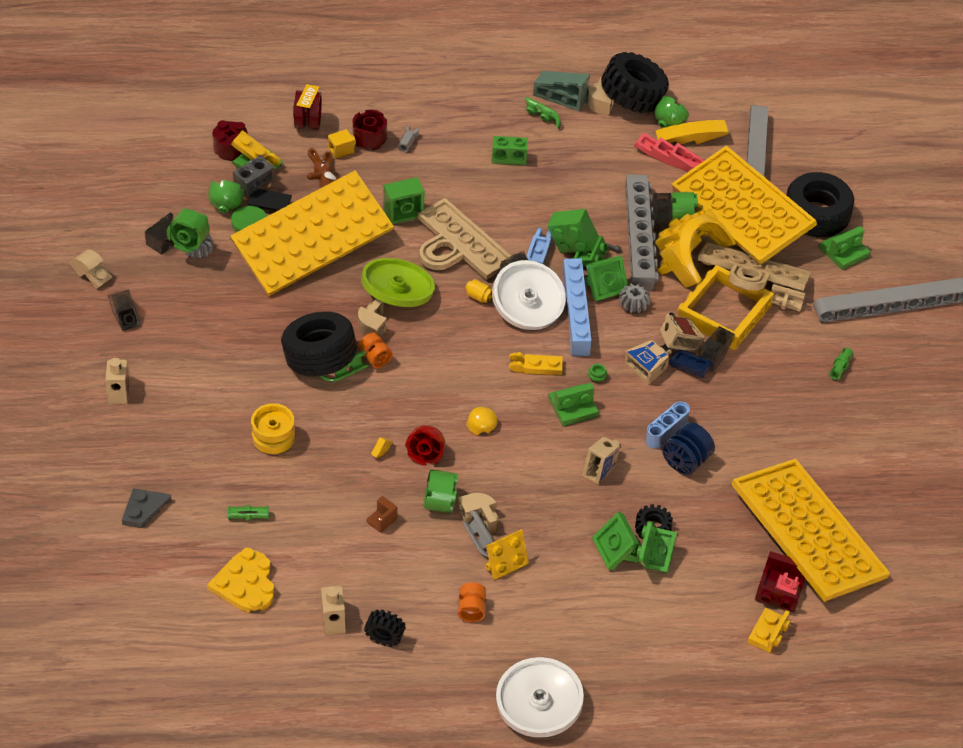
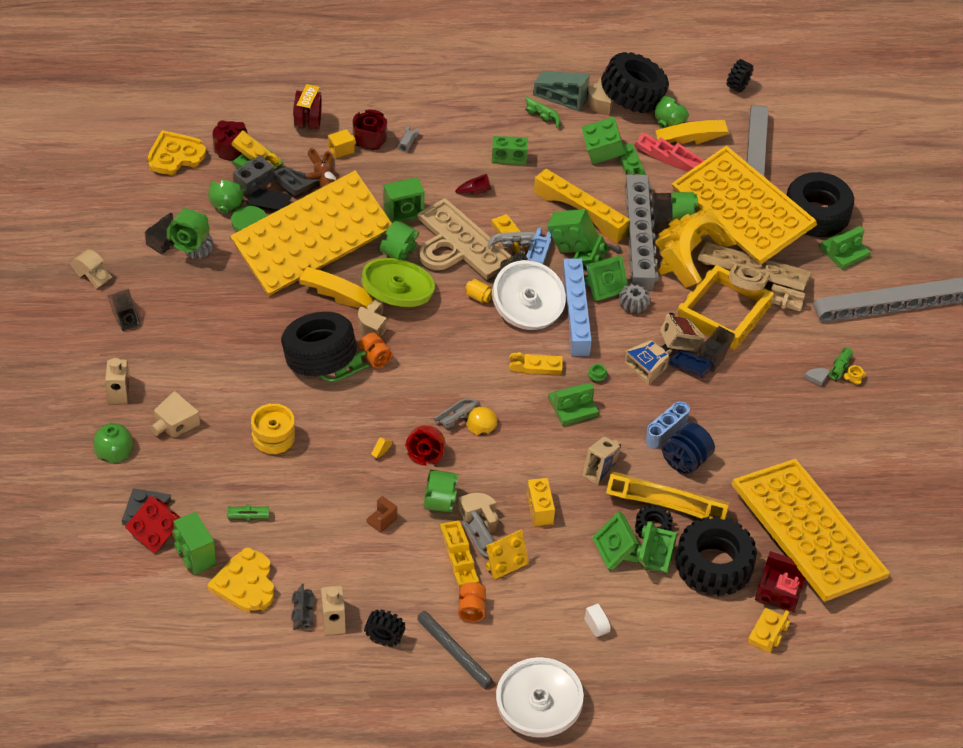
none -> bright green cylinder [93,423,134,463]
none -> red bracket [125,496,181,553]
none -> yellow plate [148,130,206,176]
none -> tan torso [150,391,200,438]
none -> bright green brick [172,512,216,575]
none -> dark grey wing [274,167,319,196]
none -> dark grey hinge [291,584,314,630]
none -> yellow slope [299,267,376,309]
none -> bright green brick [380,221,419,260]
none -> dark grey axle [417,611,492,688]
none -> light grey piece [434,398,481,428]
none -> yellow slope [440,520,480,589]
none -> dark red plate [455,174,492,195]
none -> light grey piece [488,232,535,249]
none -> yellow hinge [491,214,530,254]
none -> yellow brick [526,478,555,526]
none -> yellow arch [534,169,630,243]
none -> bright green brick [581,117,626,164]
none -> white piece [584,604,611,637]
none -> yellow arch [606,472,730,520]
none -> bright green hinge [618,144,646,175]
none -> black tyre [676,516,757,596]
none -> black tyre [726,59,754,92]
none -> light grey tile [804,368,830,386]
none -> yellow plate [844,365,866,385]

